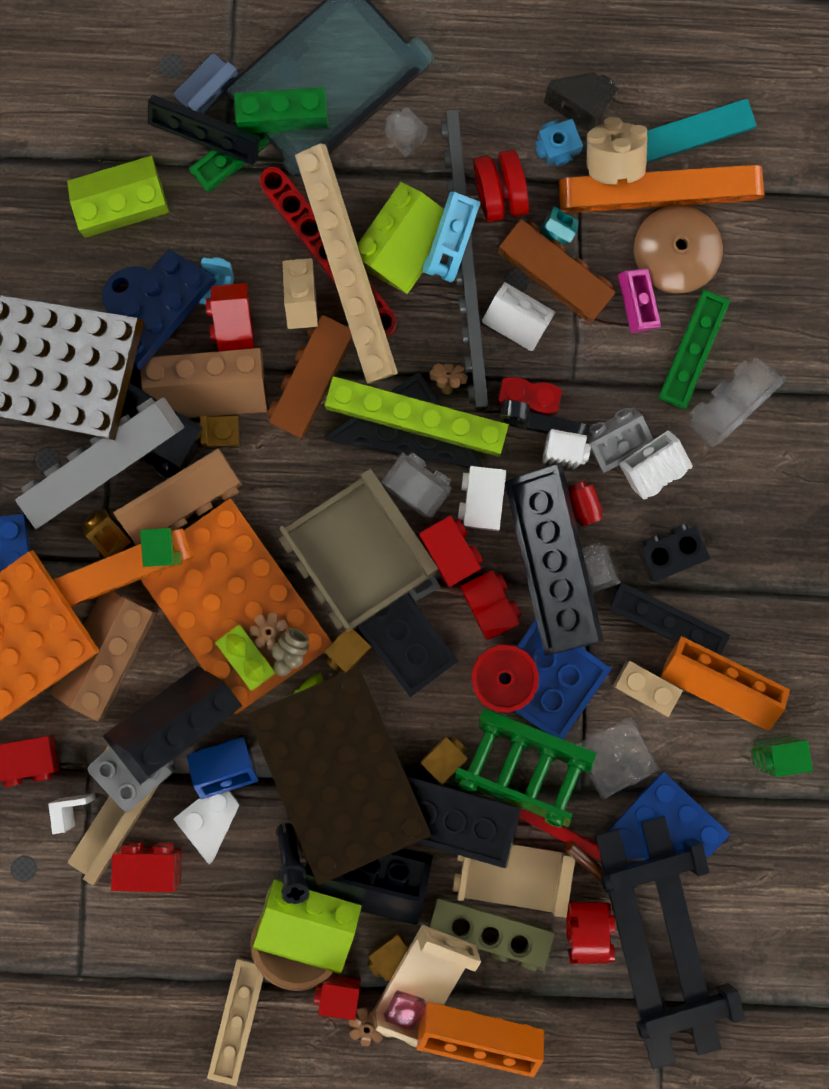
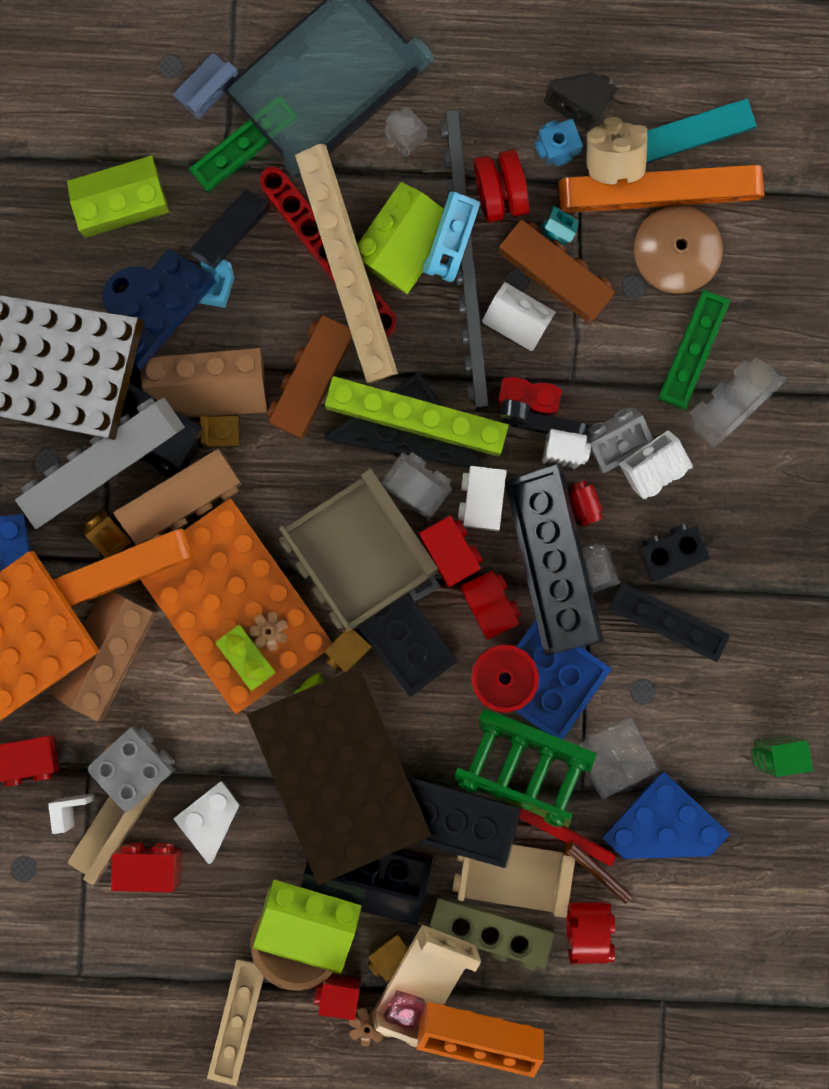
black slope [103,666,242,785] -> none
green panel [140,528,182,567] -> none
black tile [148,95,260,165] -> none
blue brick [186,737,259,799] -> none
red brick [206,283,254,352] -> none
green brick [234,87,329,133] -> none
dark tan piece [271,628,309,676] -> none
black pin [276,823,310,904] -> none
tan brick [283,258,318,329] -> none
pearl gold brick [420,736,468,784] -> none
medium nougat plant [429,363,468,394] -> none
black fence [595,815,745,1070] -> none
tan brick [611,660,683,717] -> none
dark pink brick [618,269,661,334] -> none
orange brick [660,636,790,731] -> none
none -> black tile [190,189,270,269]

